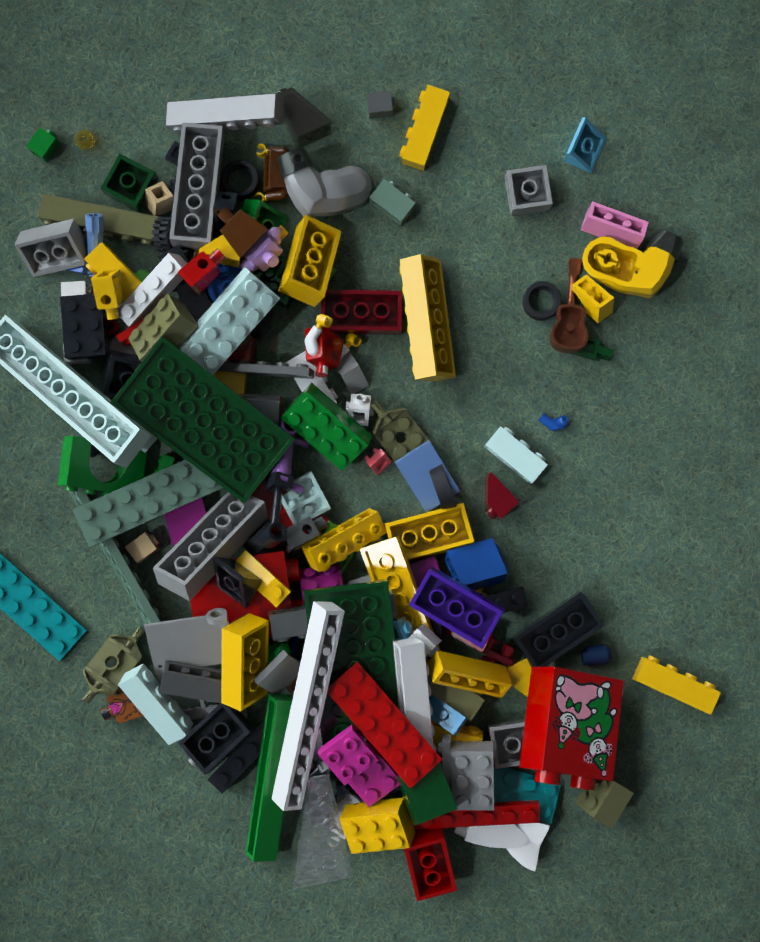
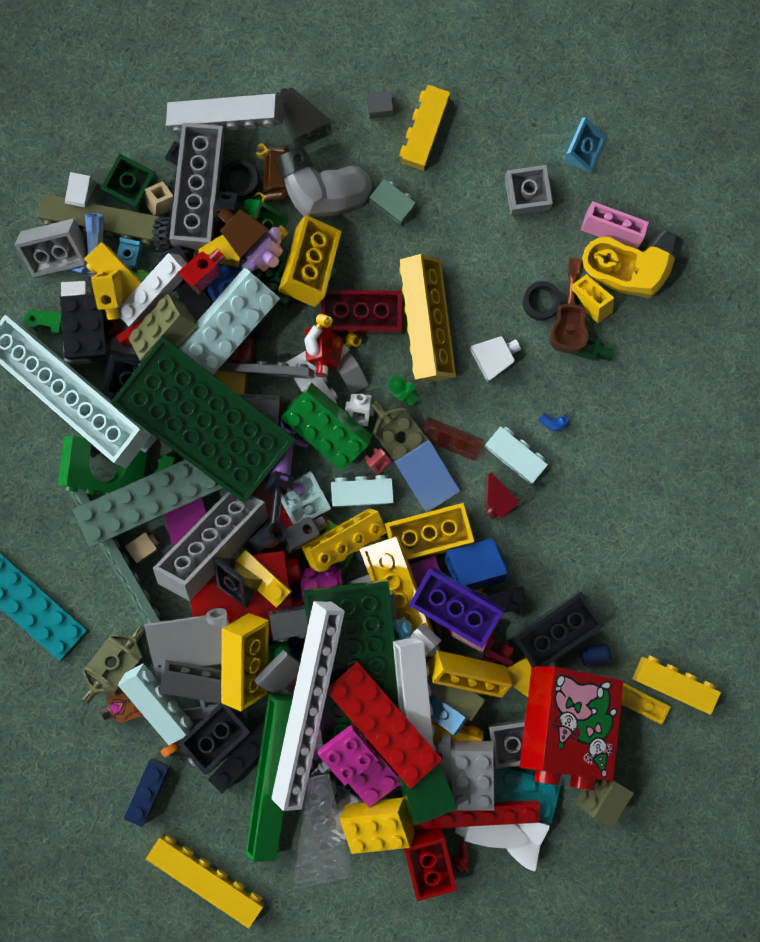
green brick [26,127,60,163] -> none
clear yellow plate [75,130,95,150] -> none
black tyre [429,464,457,509] -> none
none -> green leg [24,310,63,336]
none -> white slope [65,172,96,207]
none -> medium azure brick [117,237,143,270]
none -> dark blue brick [124,758,171,827]
none -> yellow brick [146,834,264,929]
none -> orange tile [160,741,180,757]
none -> light aqua brick [331,475,393,507]
none -> green hips [387,375,420,406]
none -> clear red slope [422,417,483,461]
none -> red plate [451,842,469,873]
none -> white torso [470,336,521,383]
none -> yellow tile [621,683,671,725]

